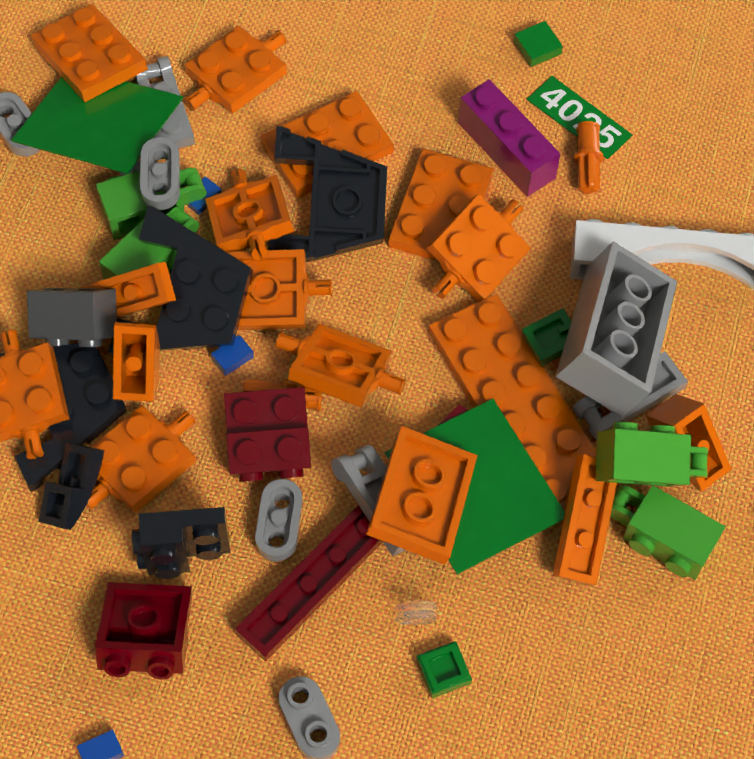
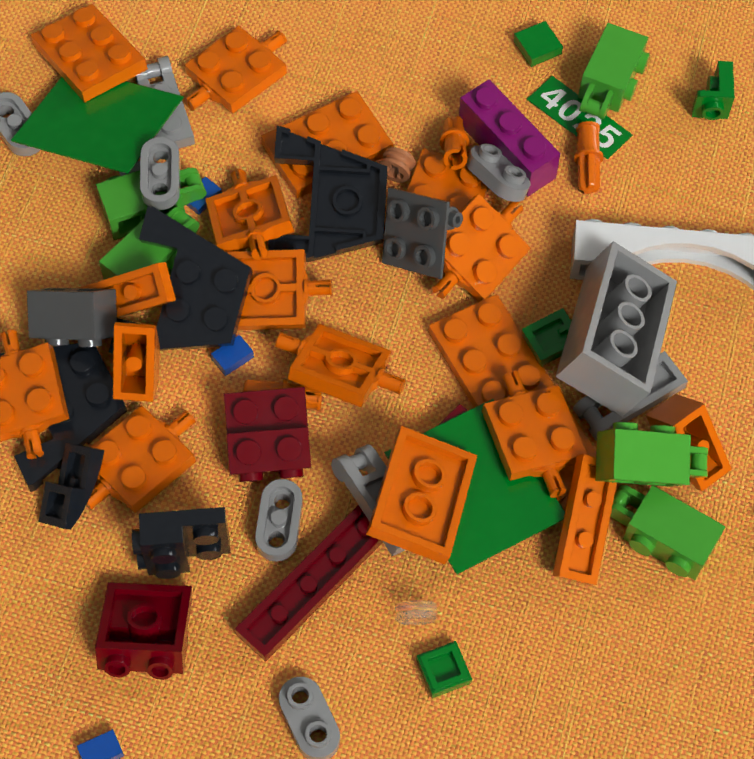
none -> nougat bush [379,147,416,183]
none -> dark grey hinge [382,188,463,279]
none -> orange axle [440,116,469,170]
none -> light grey plate [466,143,531,202]
none -> orange plate [482,371,588,498]
none -> bright green brick [578,23,650,120]
none -> green bracket [692,61,735,120]

